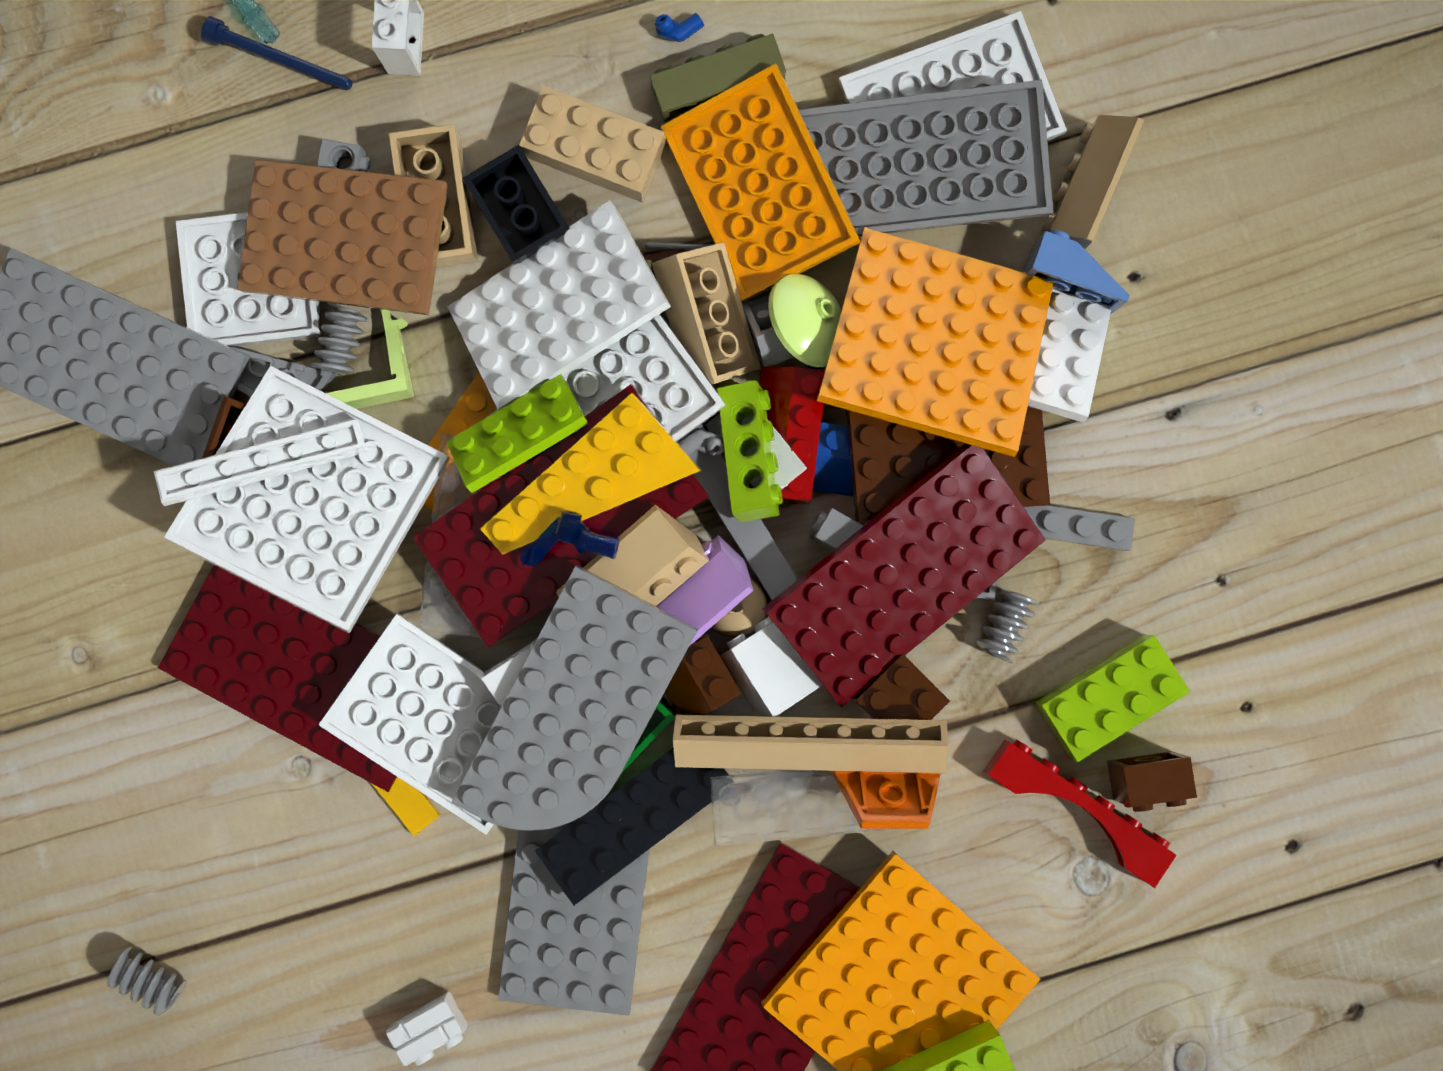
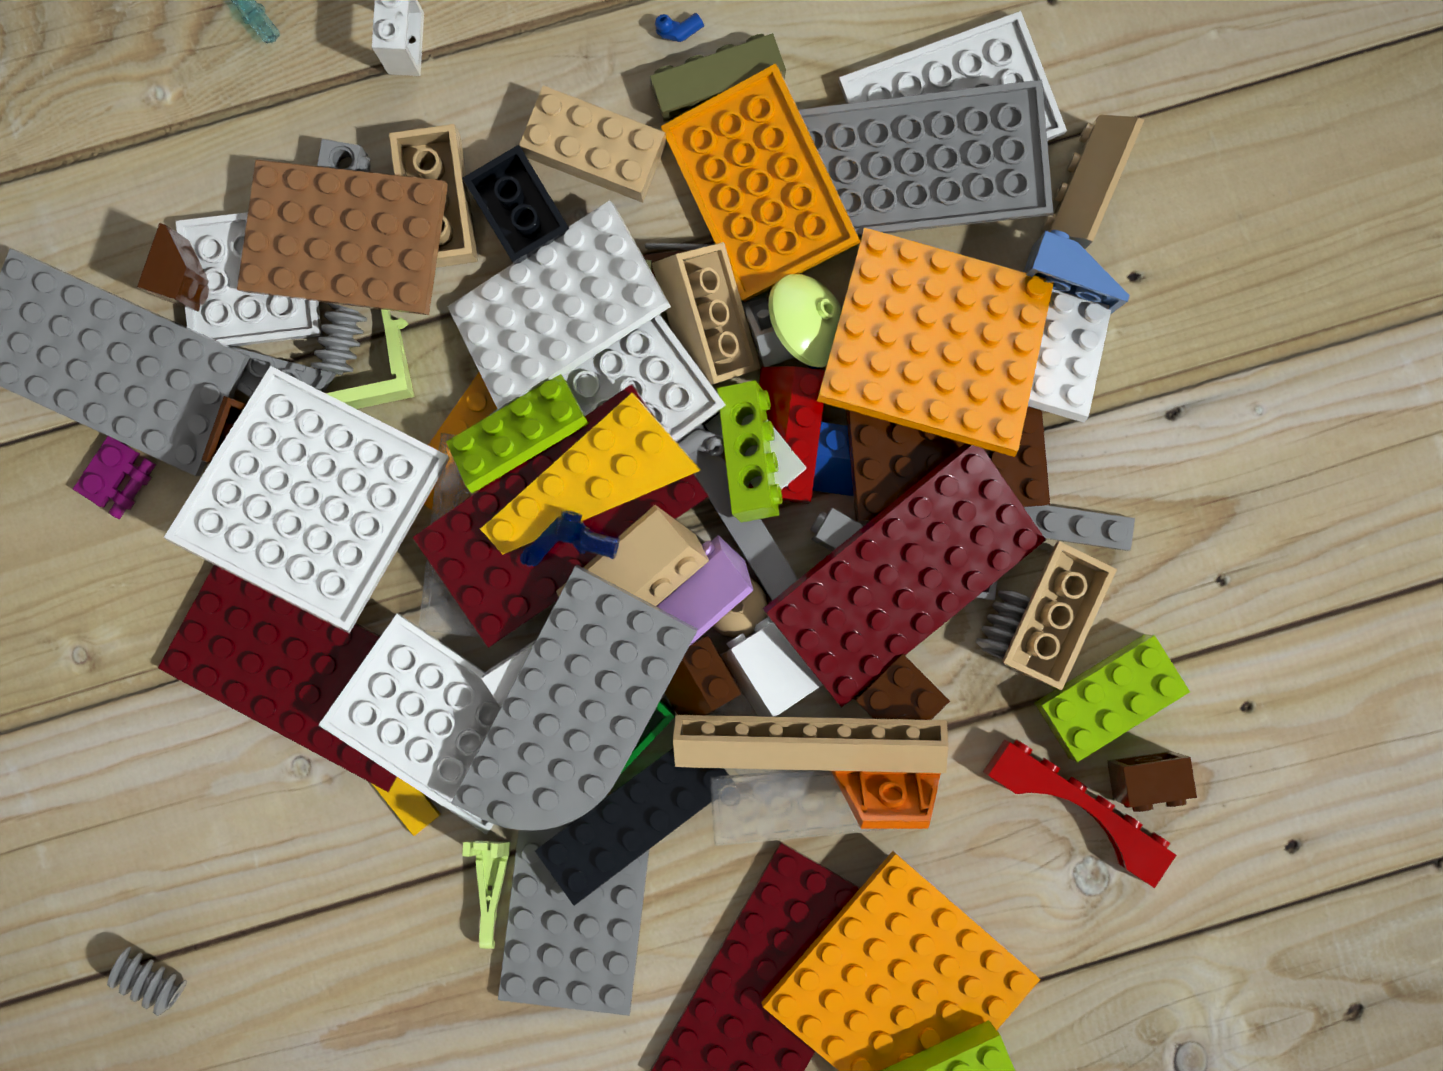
white tile [154,418,367,506] -> none
dark blue piece [201,16,352,90] -> none
white brick [386,991,468,1066] -> none
none -> magenta plate [73,436,156,519]
none -> reddish brown slope [137,223,209,312]
none -> yellowish green hinge [462,840,510,949]
none -> tan slope [1002,541,1117,691]

